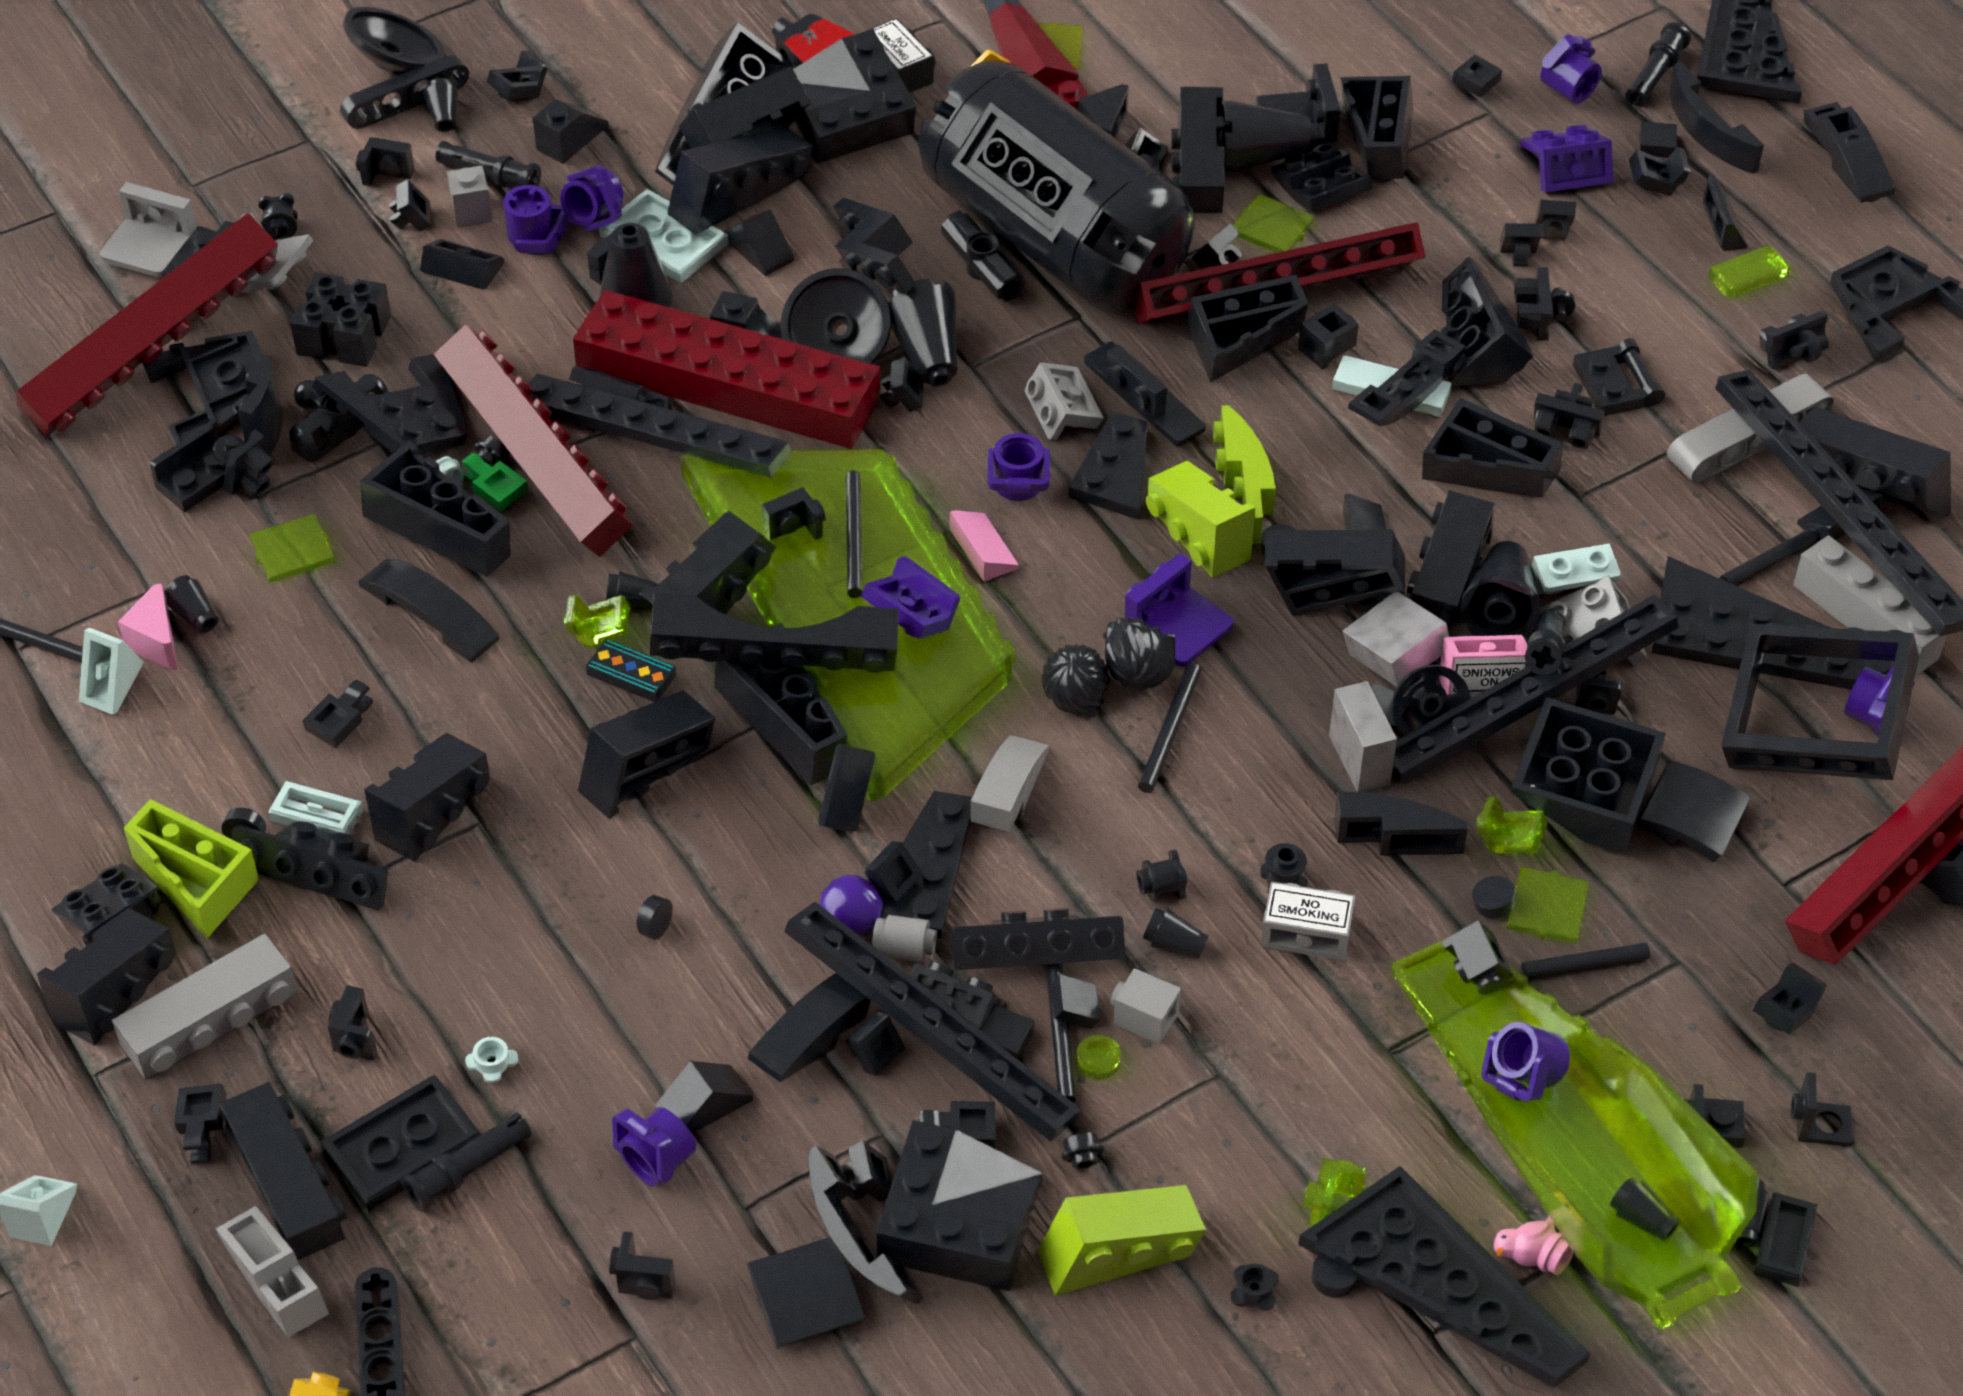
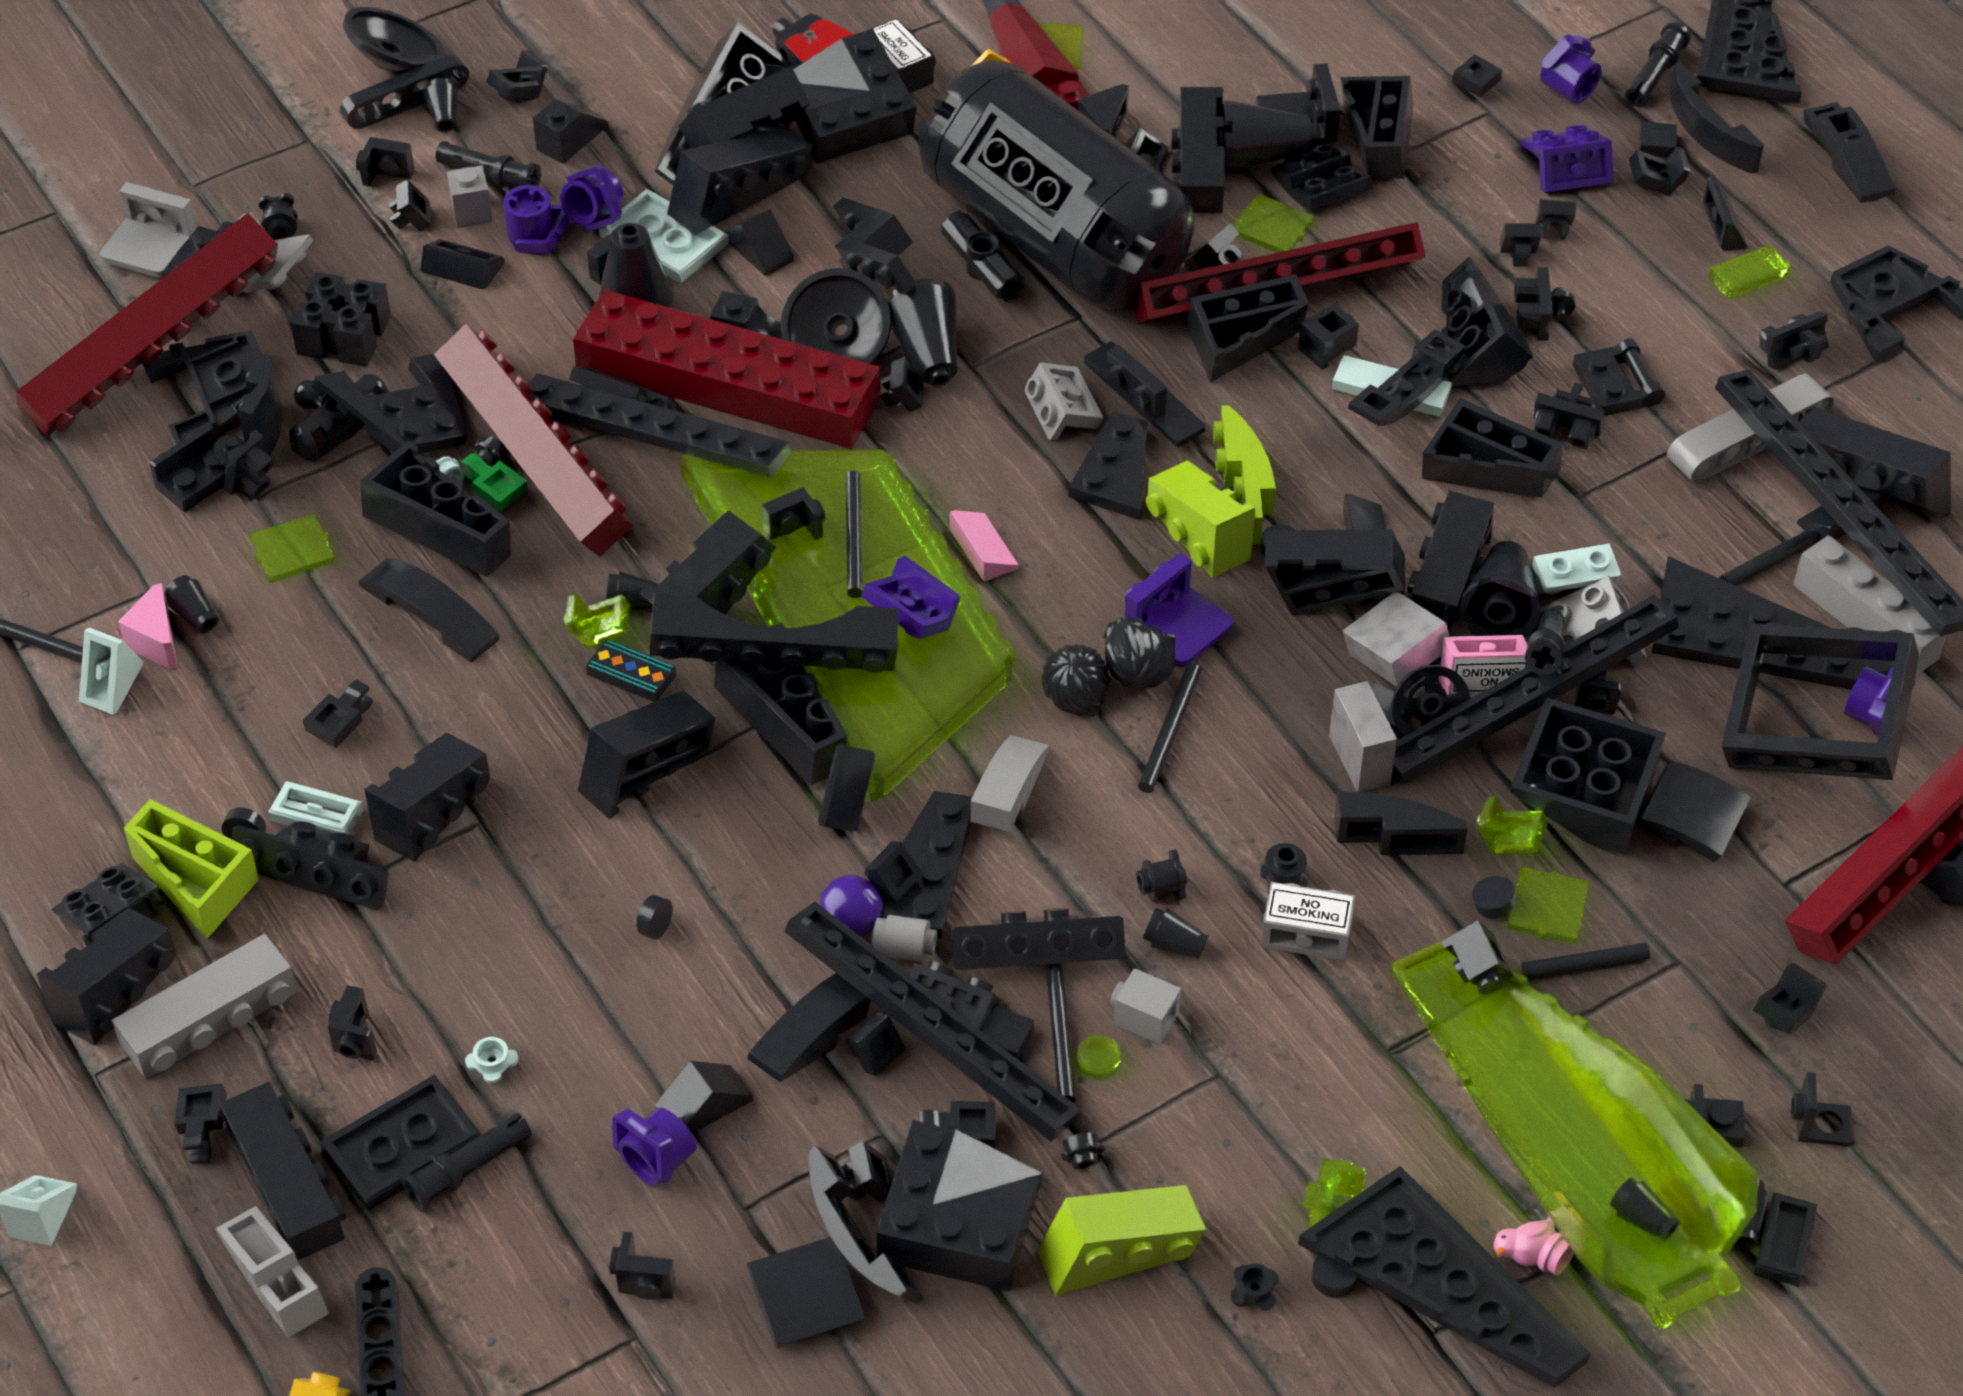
dark purple piece [987,433,1050,501] -> none
tile [1050,974,1100,1029] -> none
dark purple piece [1481,1022,1570,1101] -> none

